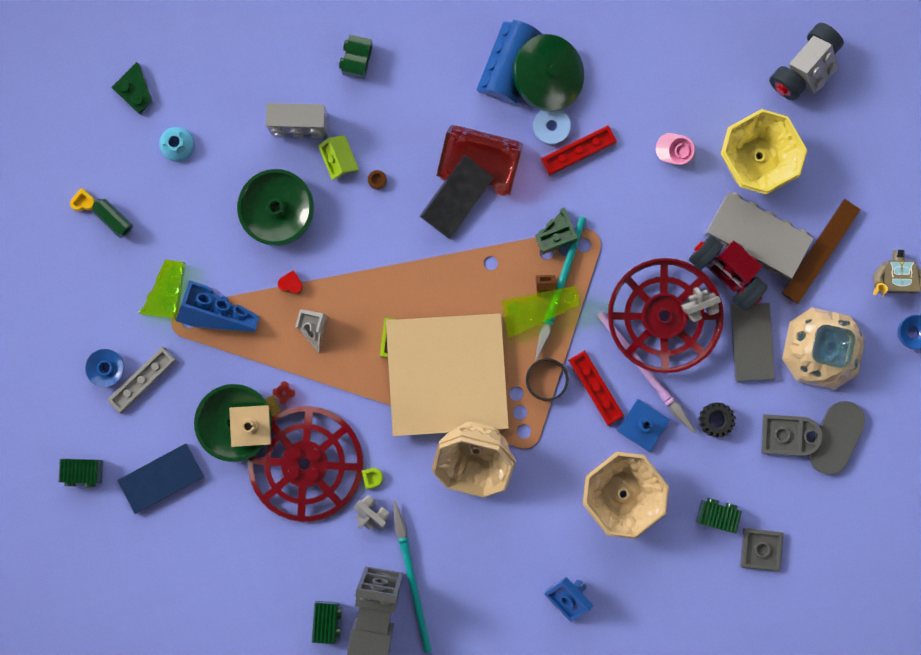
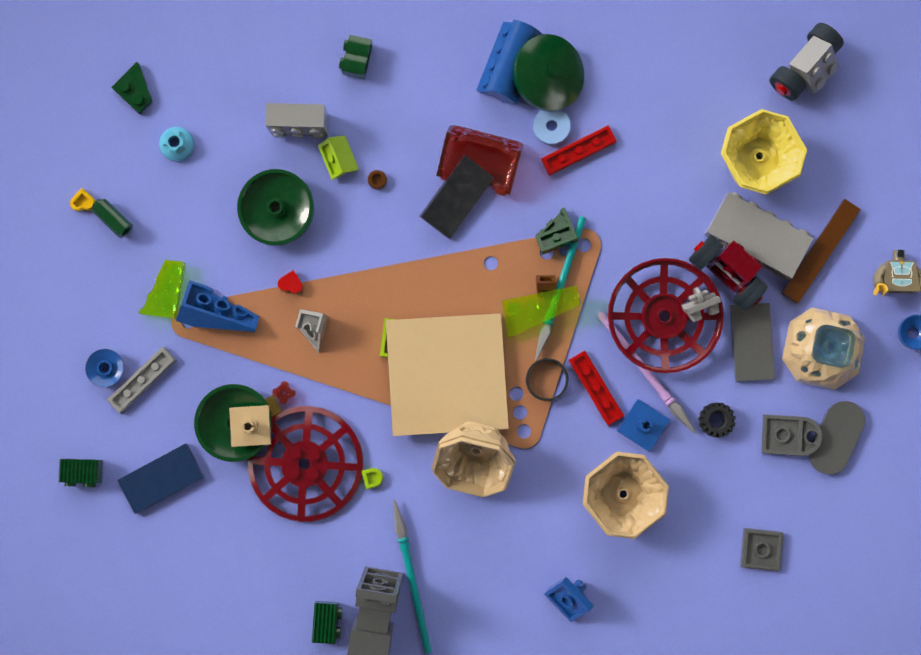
light grey hips [353,495,389,530] -> none
bright pink cap [656,133,695,165] -> none
dark green brick [696,498,742,534] -> none

